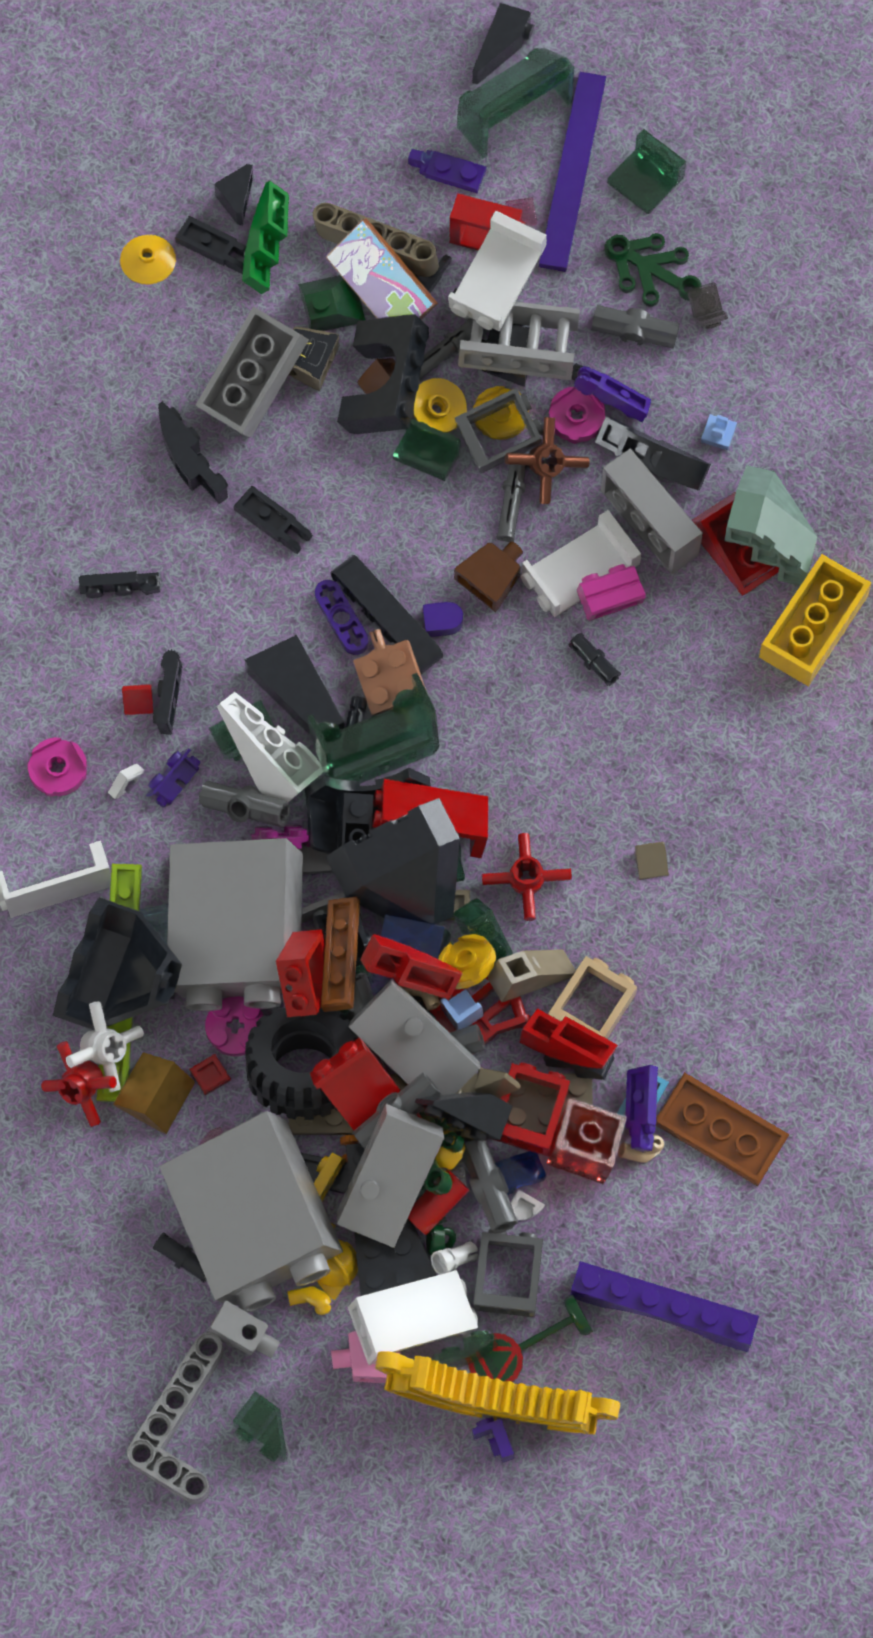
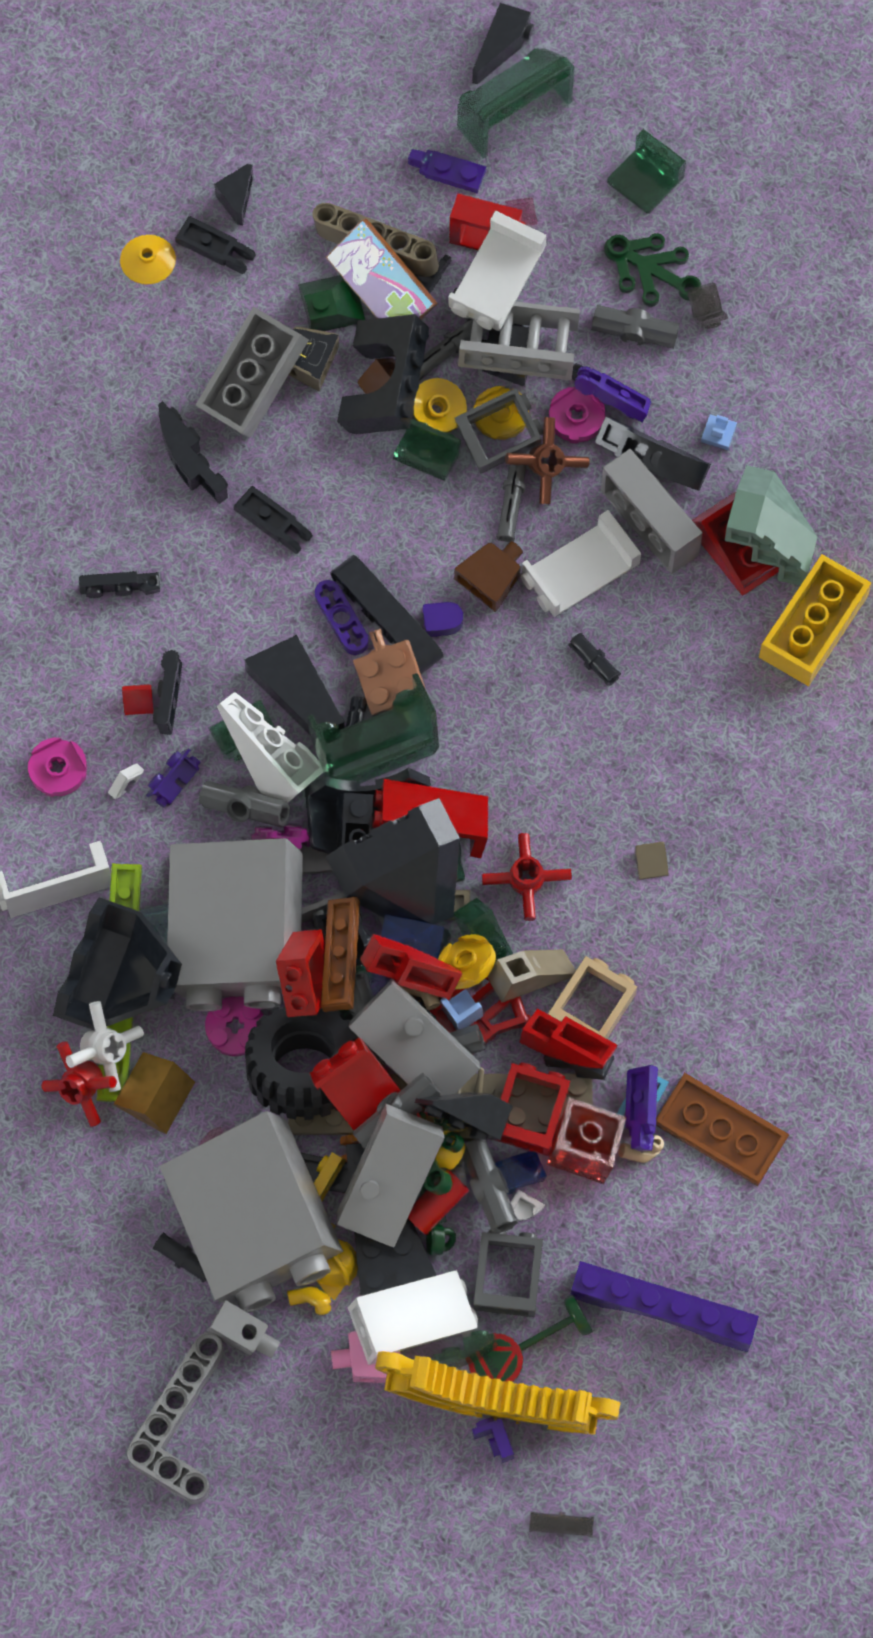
red tile [189,1054,231,1095] -> none
clear green slope [232,1391,287,1463] -> none
green slope [242,180,289,295] -> none
white pin [431,1242,478,1275] -> none
dark tan slope [474,1068,521,1098] -> none
dark purple tile [539,71,606,272] -> none
dark pink brick [577,564,646,621] -> none
none -> clear smoke pin [529,1511,594,1538]

